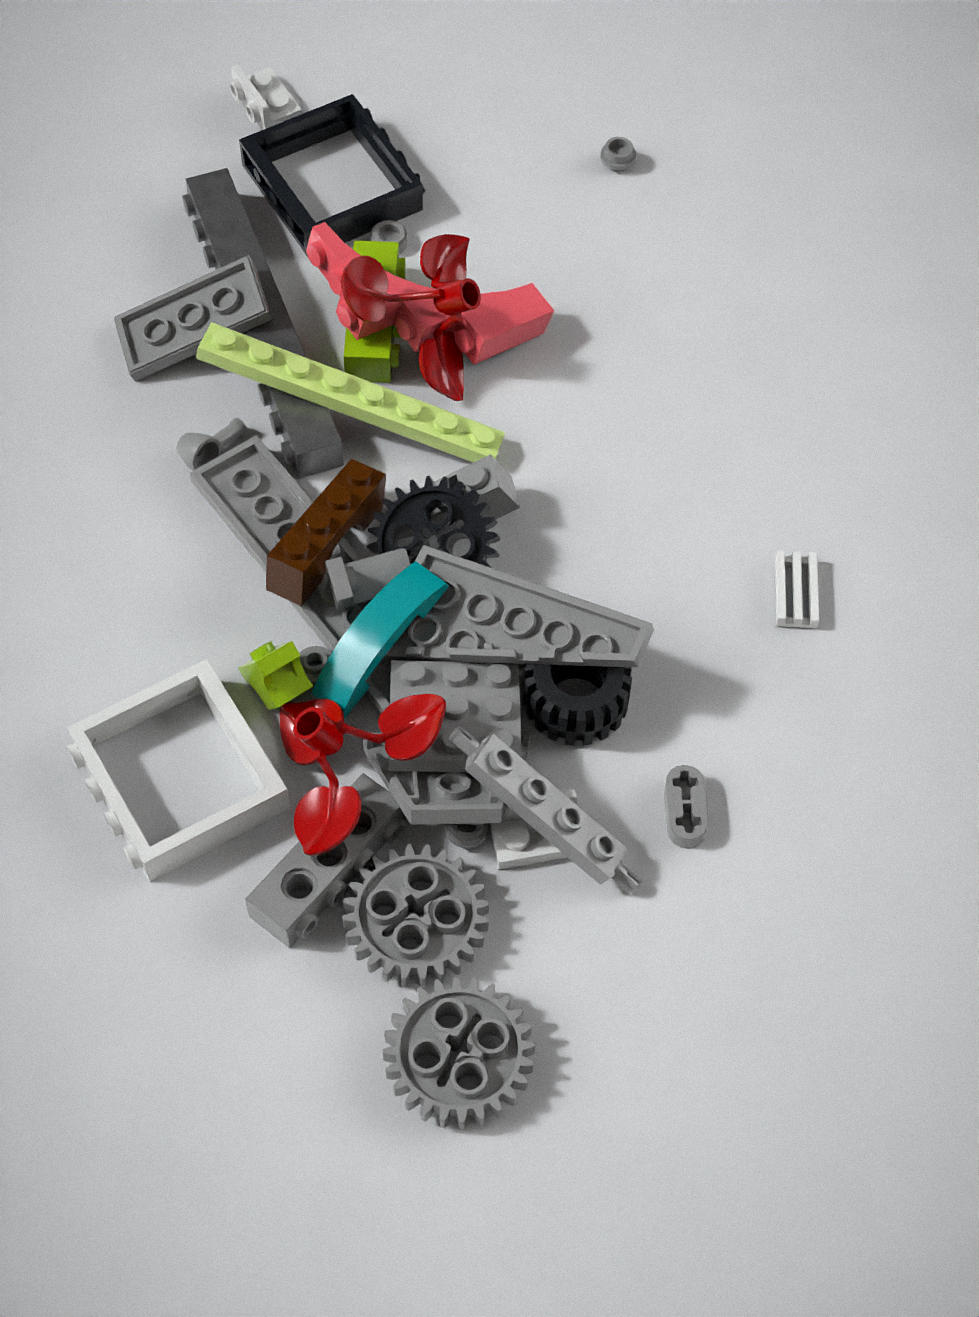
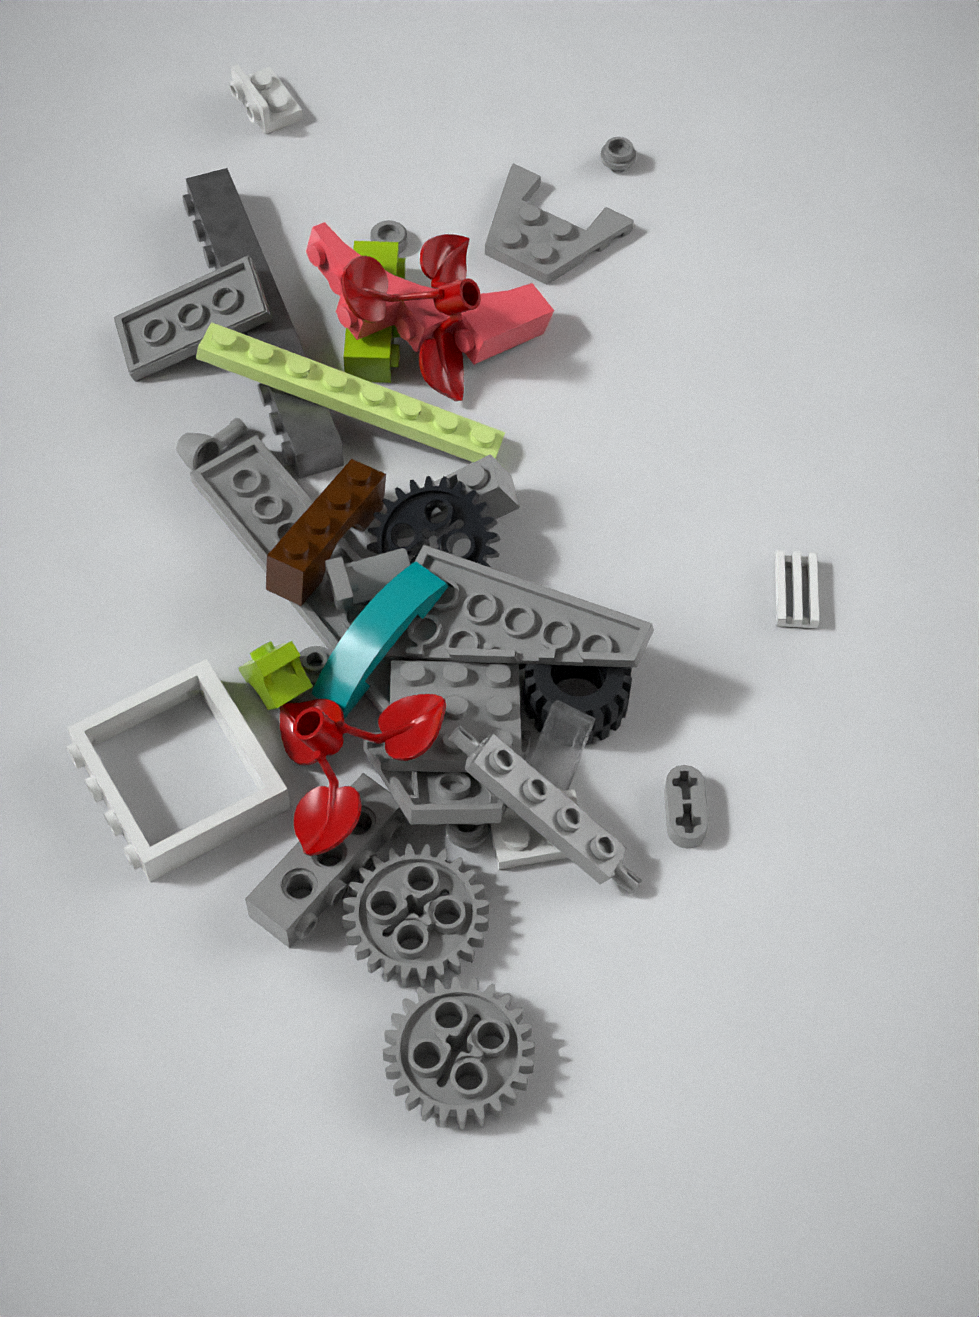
black window [239,94,425,257] -> none
none -> light grey wing [485,163,634,285]
none -> clear tile [530,700,596,791]

